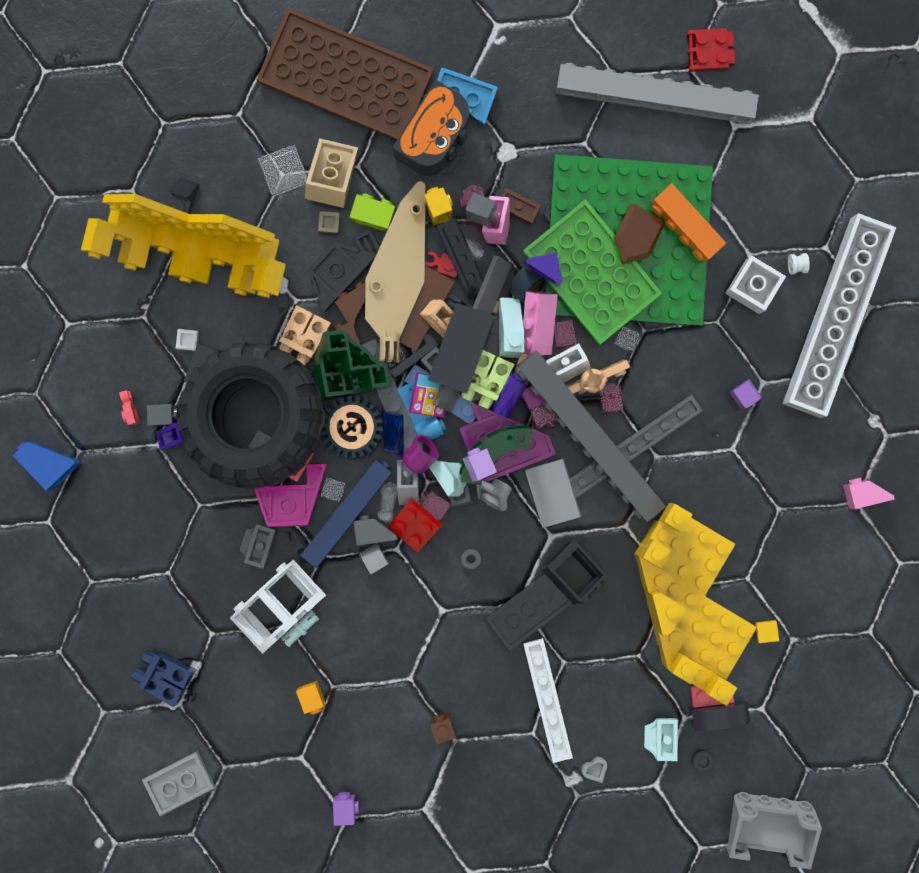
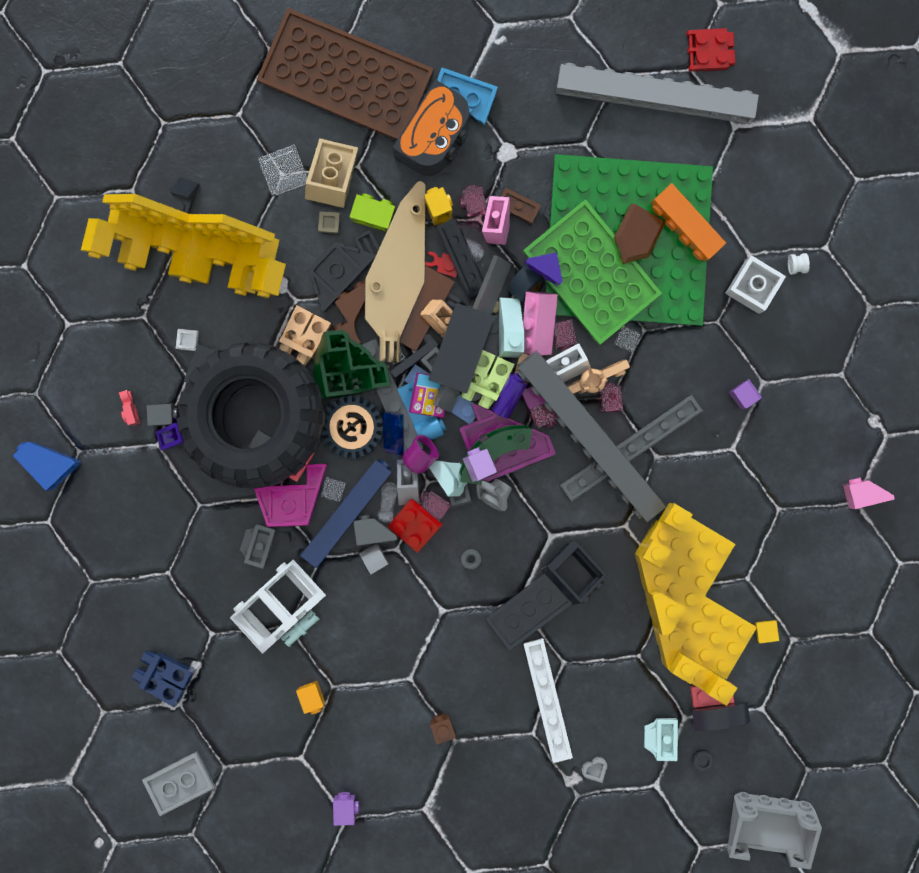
dark grey brick [465,193,499,227] -> none
light grey tile [525,459,581,528] -> none
white brick [783,213,896,418] -> none

